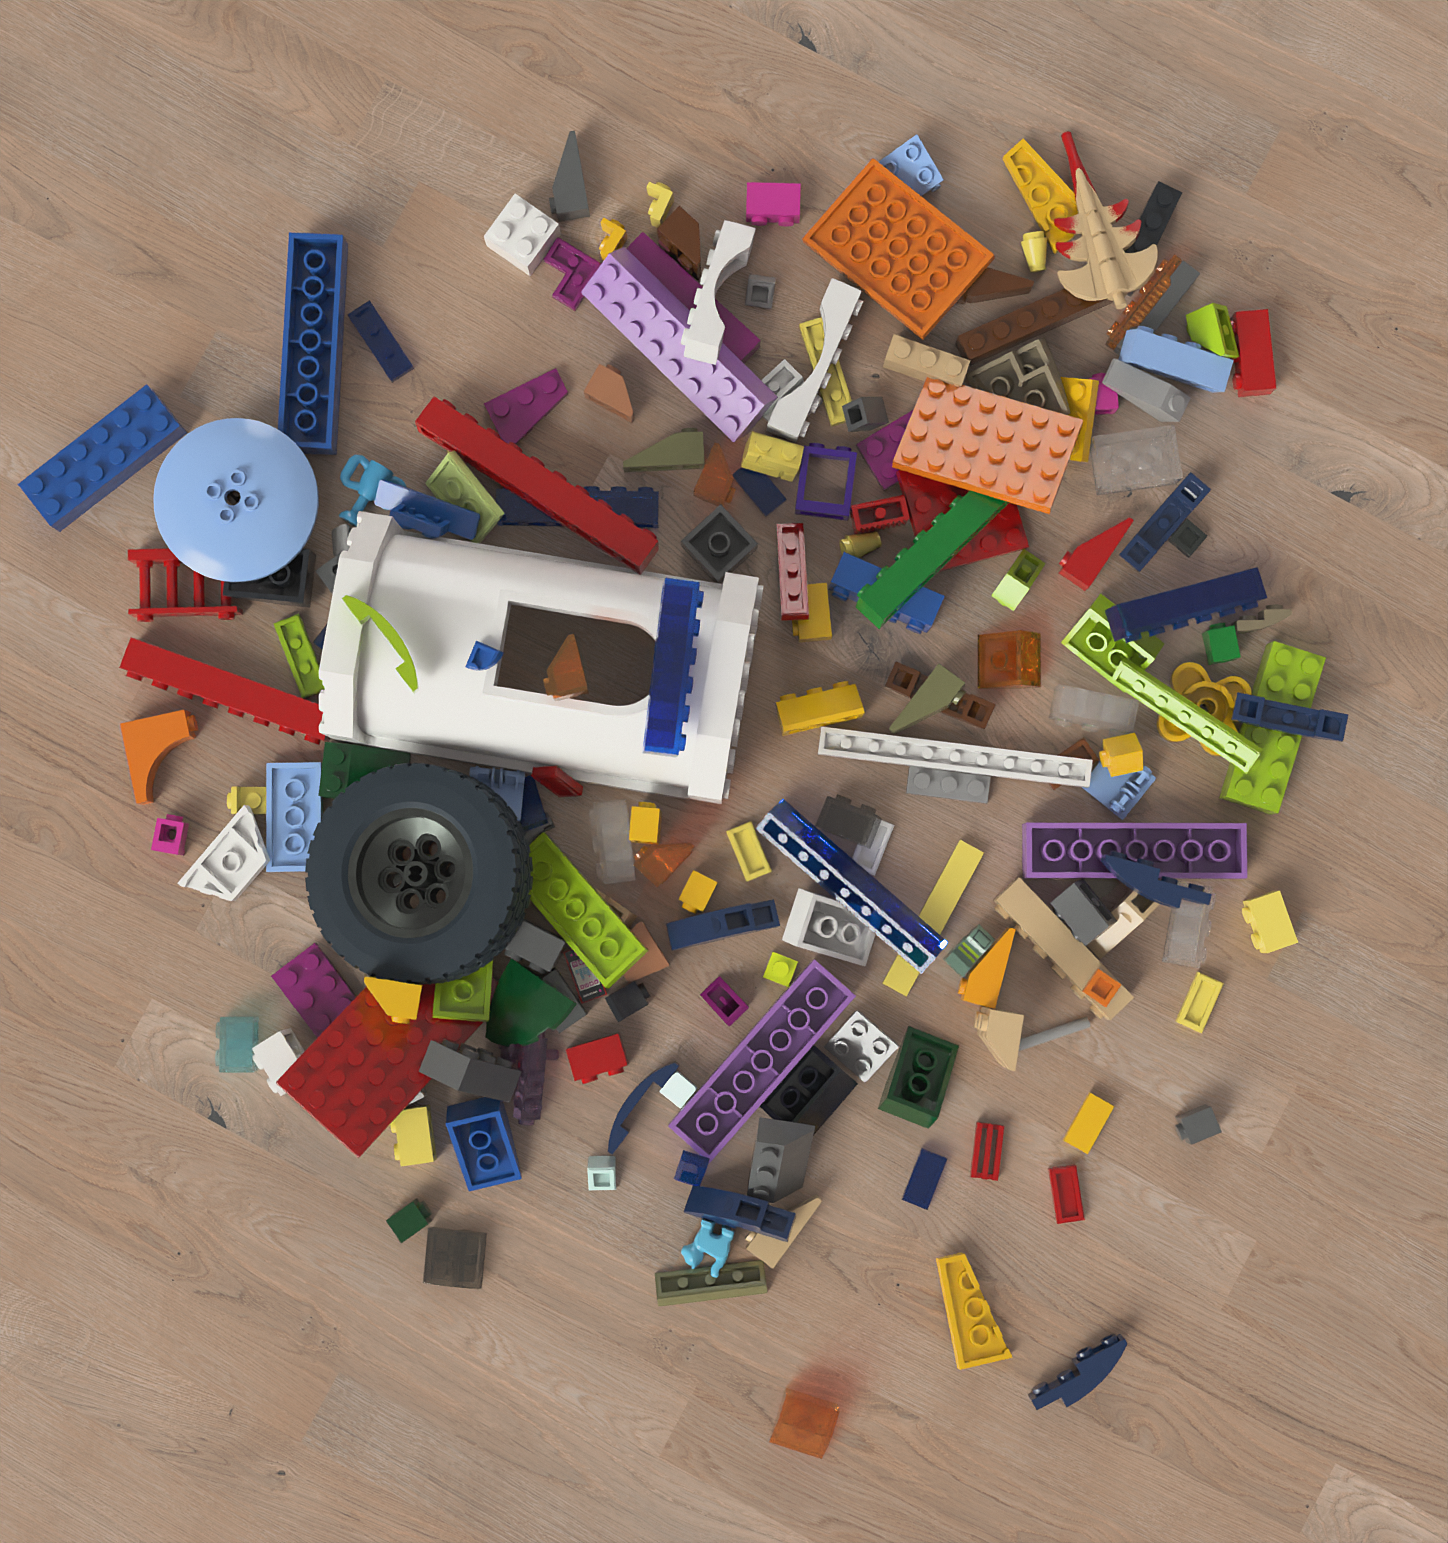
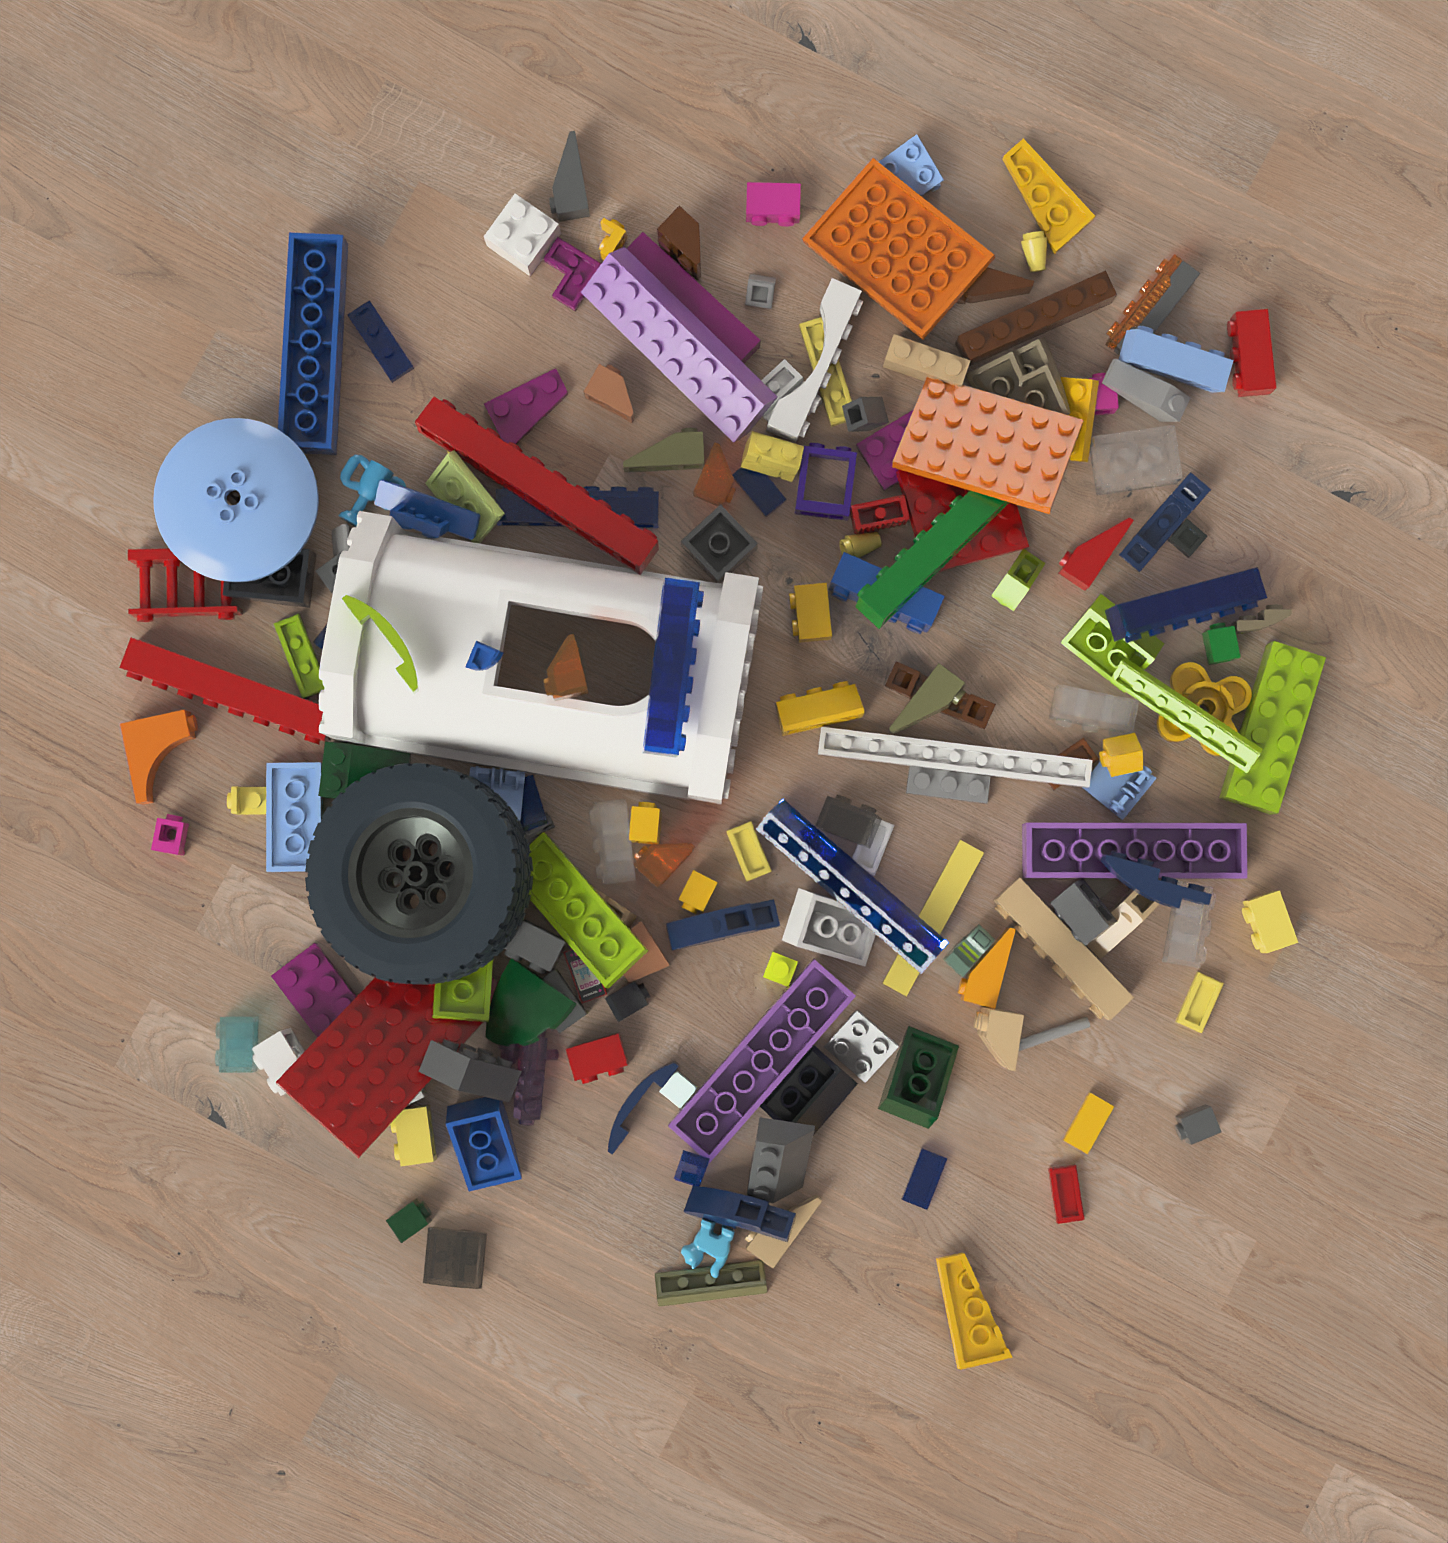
blue brick [18,384,187,532] -> none
white wing [178,805,270,901] -> none
yellow slope [364,974,422,1024] -> none
red tile [531,766,583,797] -> none
light aqua slope [587,1156,616,1190] -> none
light yellow bracket [647,182,674,228] -> none
white arch [681,220,756,365] -> none
magenta slope [700,976,749,1027] -> none
clear orange slope [769,1388,840,1459] -> none
tile [776,523,809,621] -> none
red tile [970,1122,1005,1181] -> none
clear orange slope [978,630,1041,689] -> none
dark blue slope [1028,1334,1127,1410] -> none
tan animal [1054,131,1158,309] -> none
orange plate [1082,969,1121,1007] -> none
black brick [1124,181,1183,297] -> none
lime slope [1185,303,1239,359] -> none
dark blue slope [1232,692,1349,742] -> none

